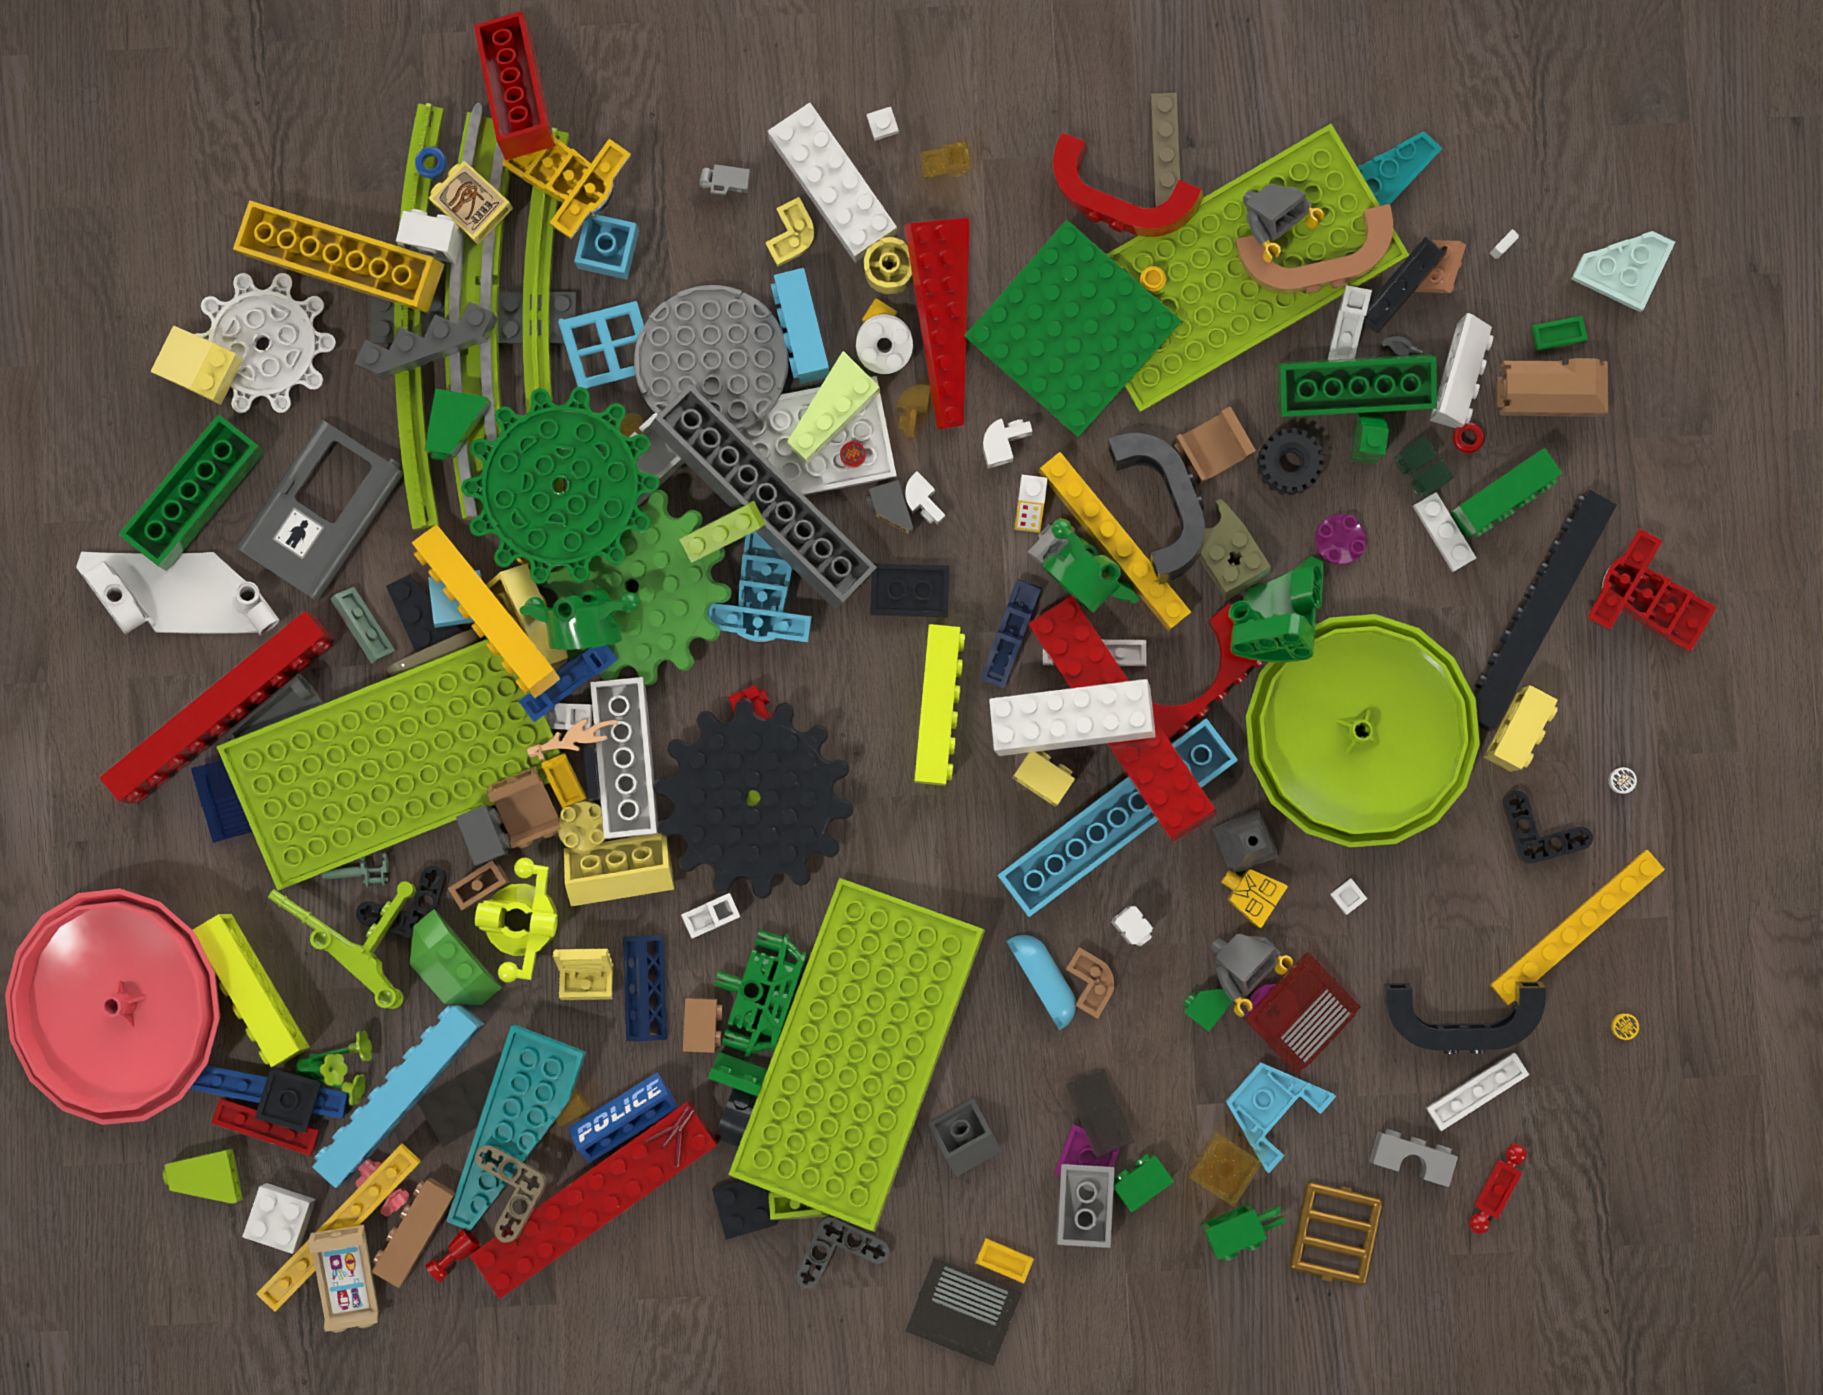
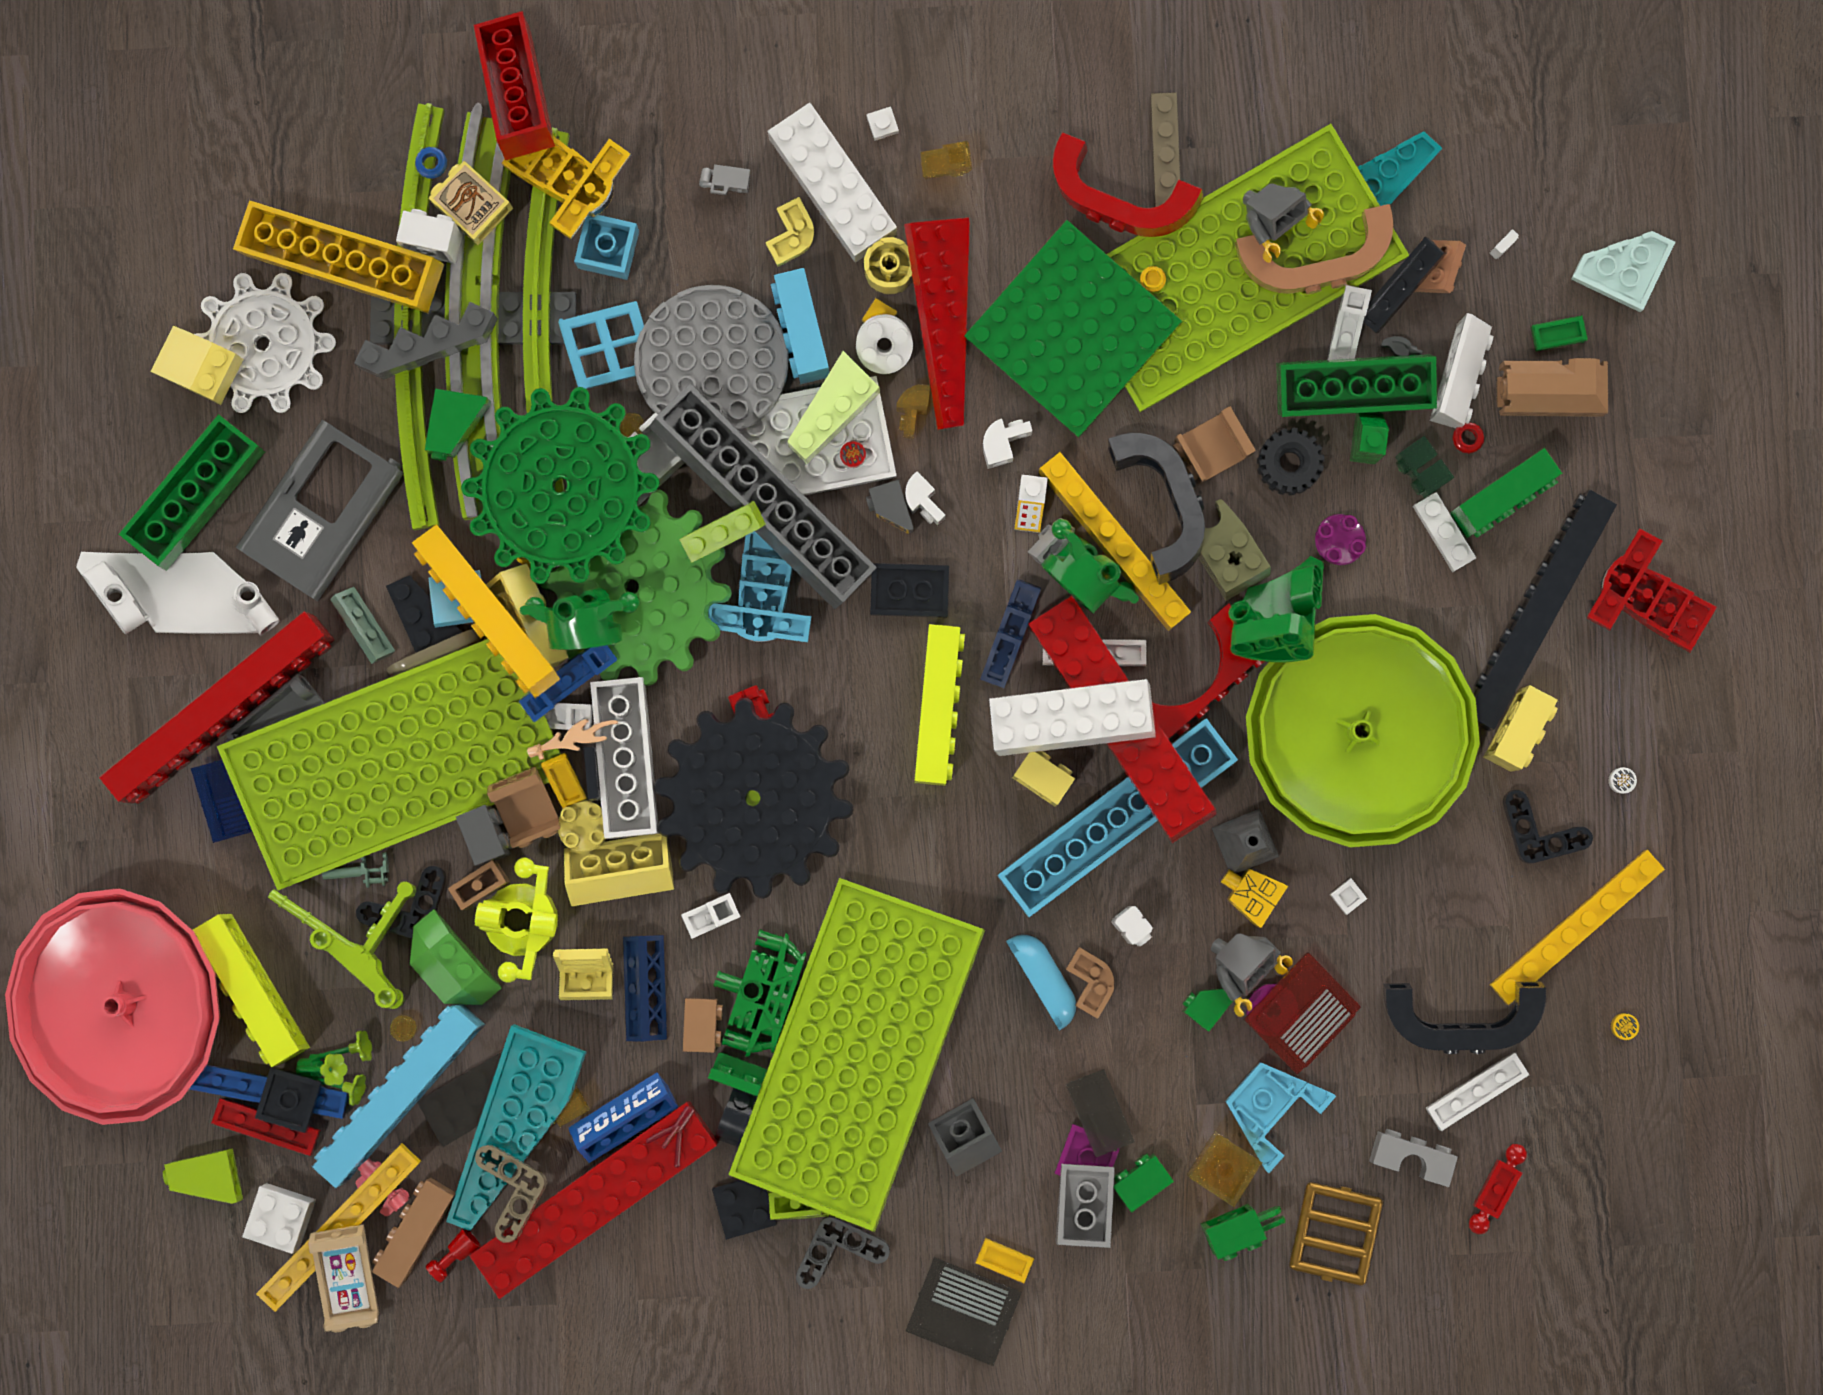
none -> clear yellow plate [390,1015,417,1041]

